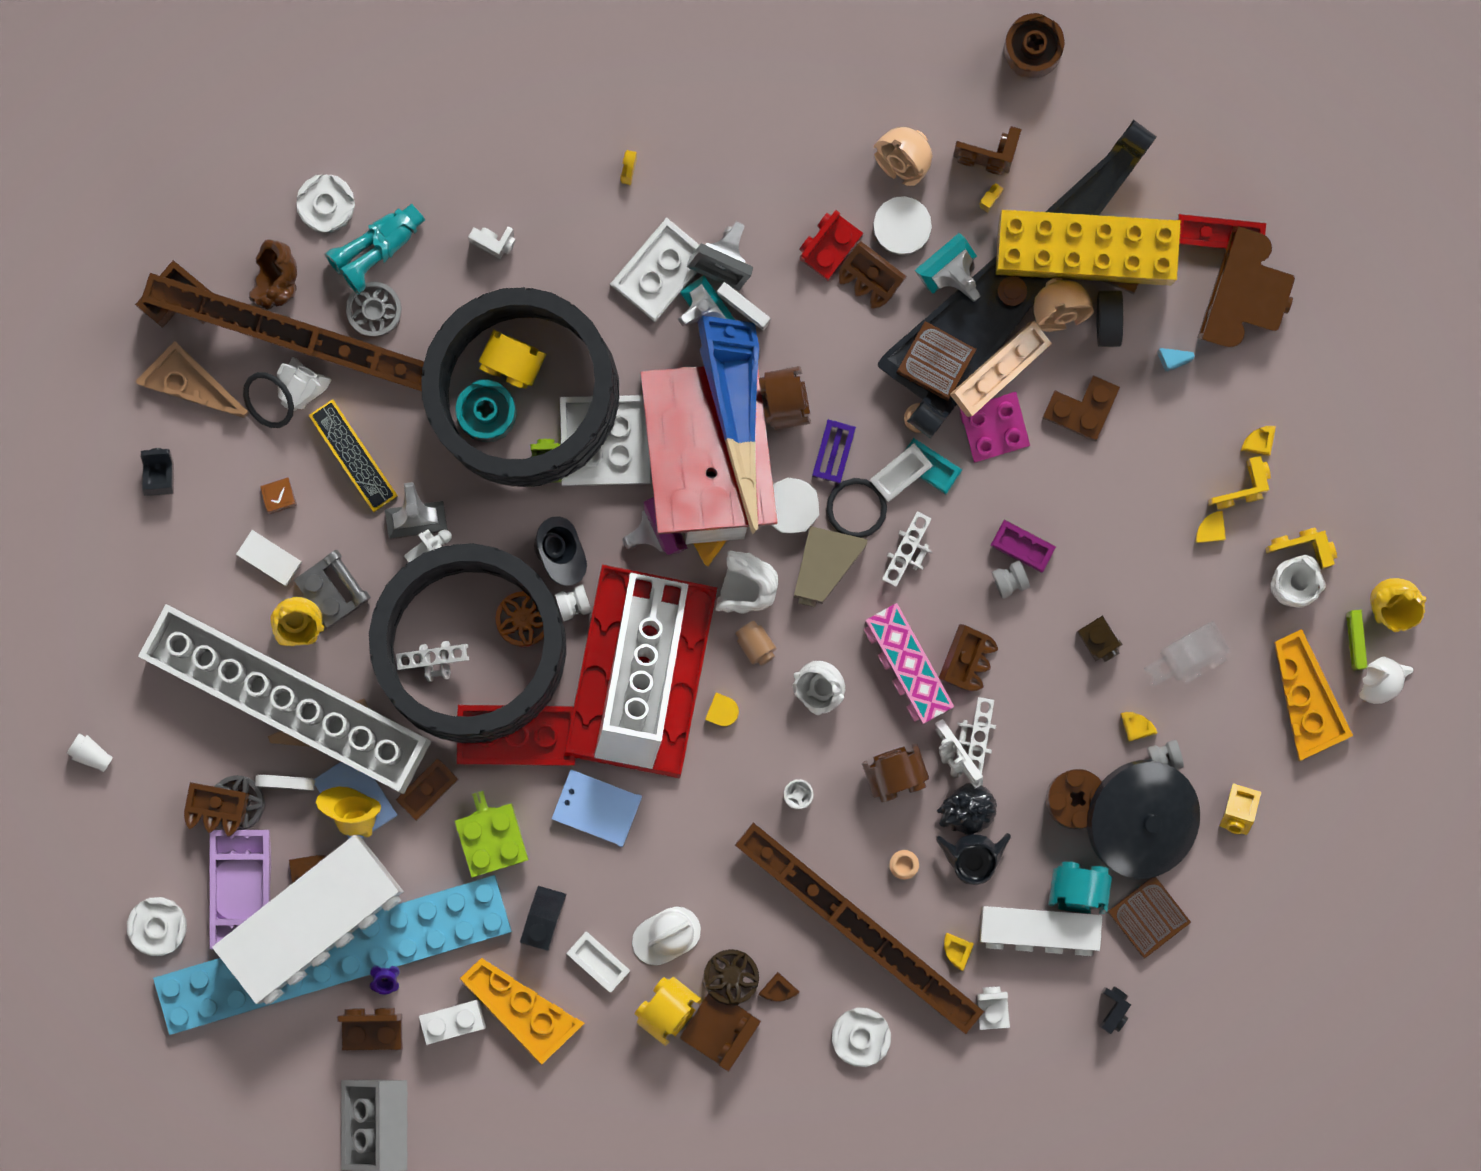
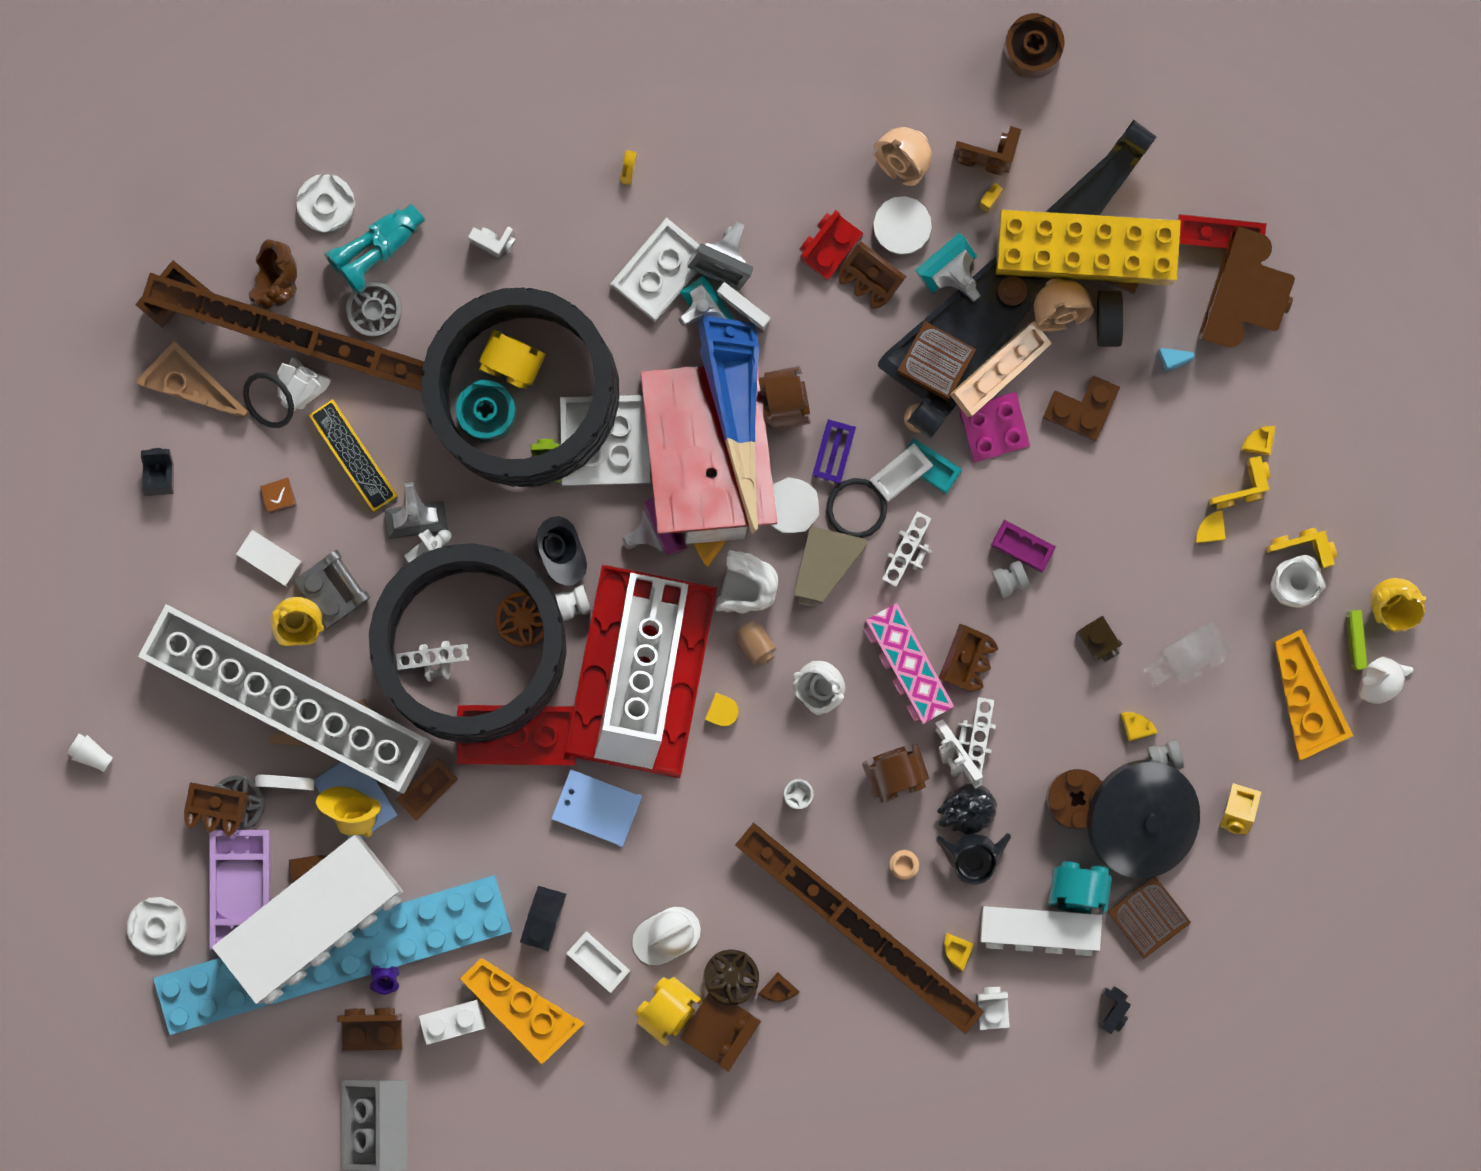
lime plate [455,790,529,878] -> none
white tile [832,1008,891,1067] -> none

